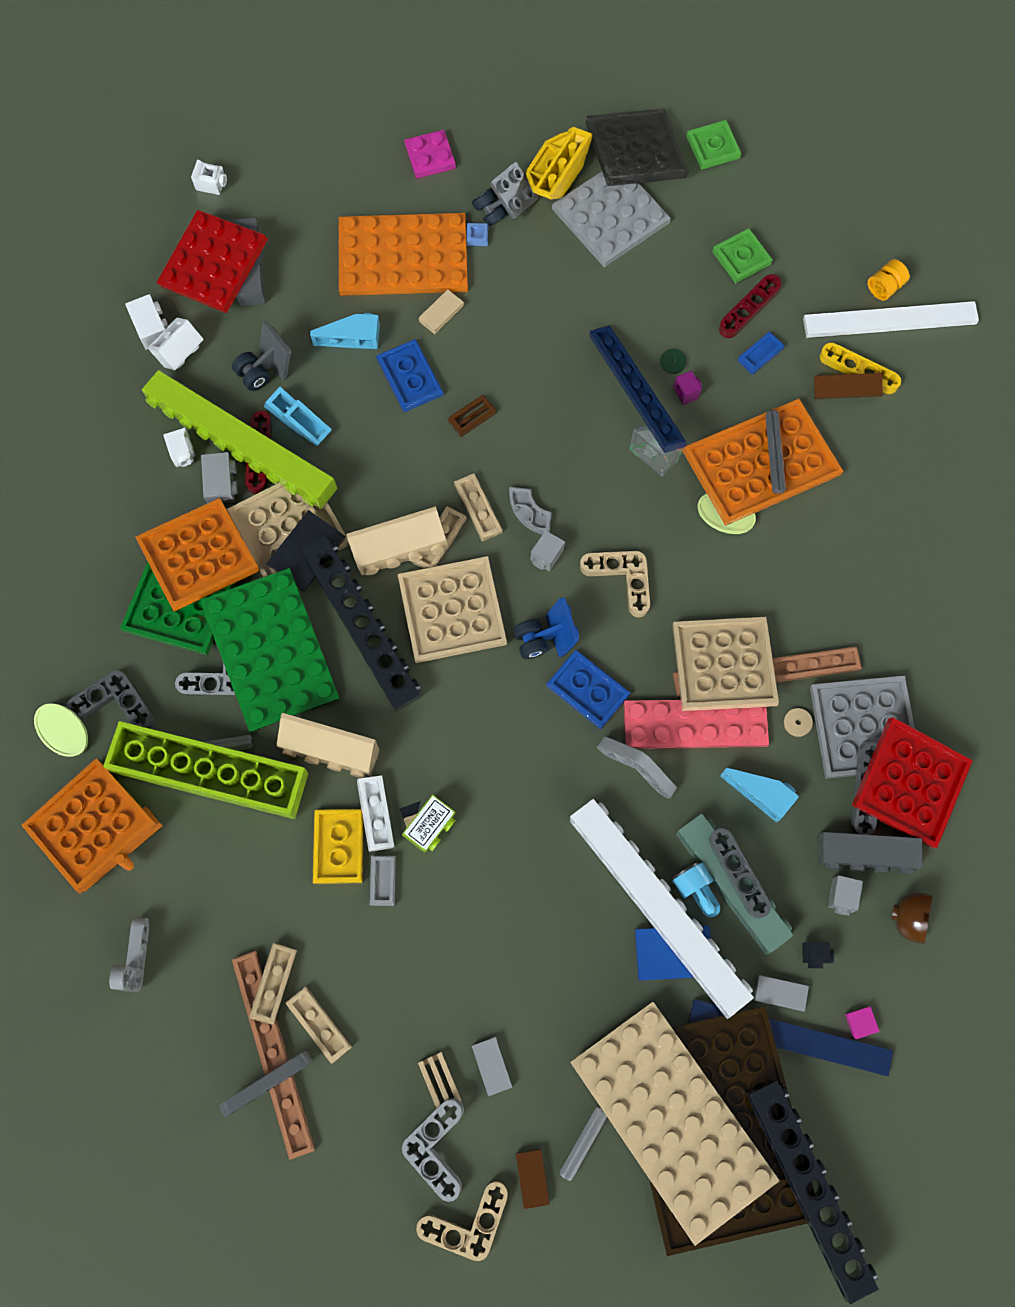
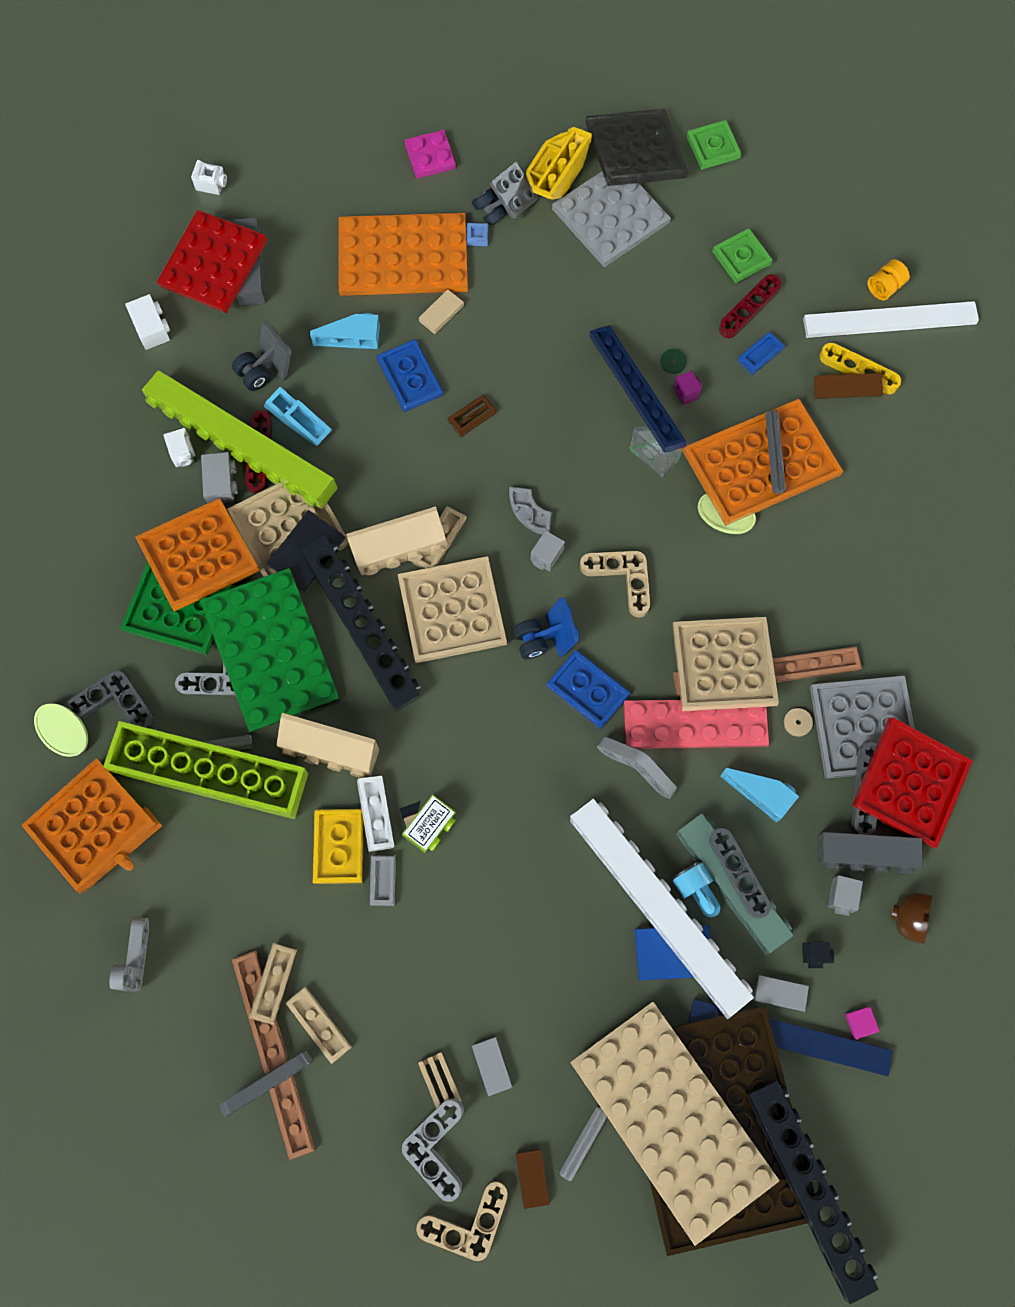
white brick [148,318,204,370] -> none
tan tile [454,473,503,541] -> none

